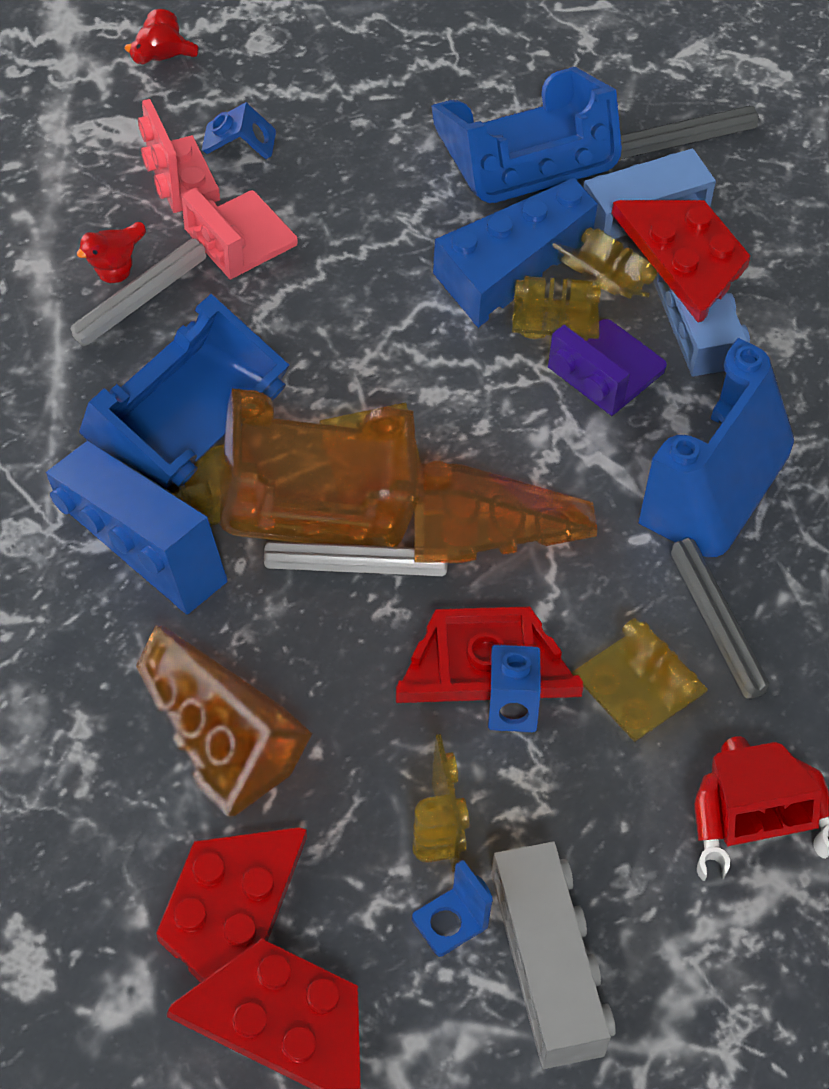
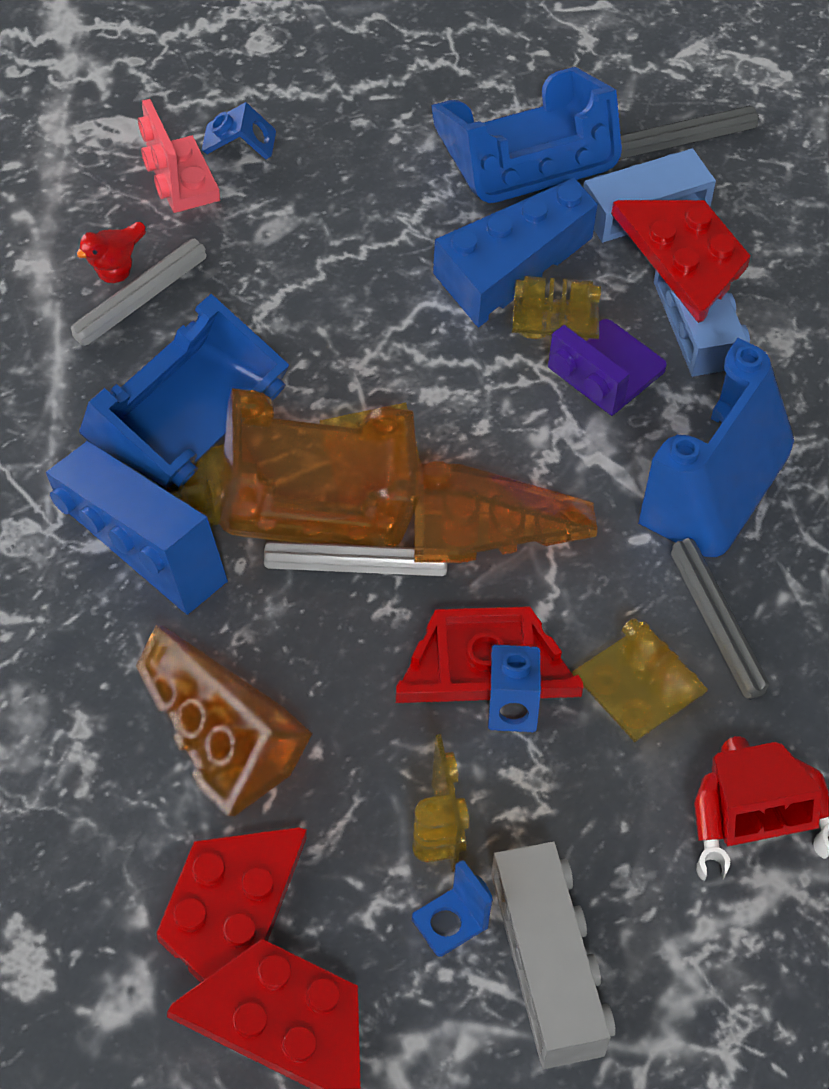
red animal [125,9,199,65] -> none
coral bracket [181,187,298,280] -> none
clear yellow hinge [552,228,657,299] -> none

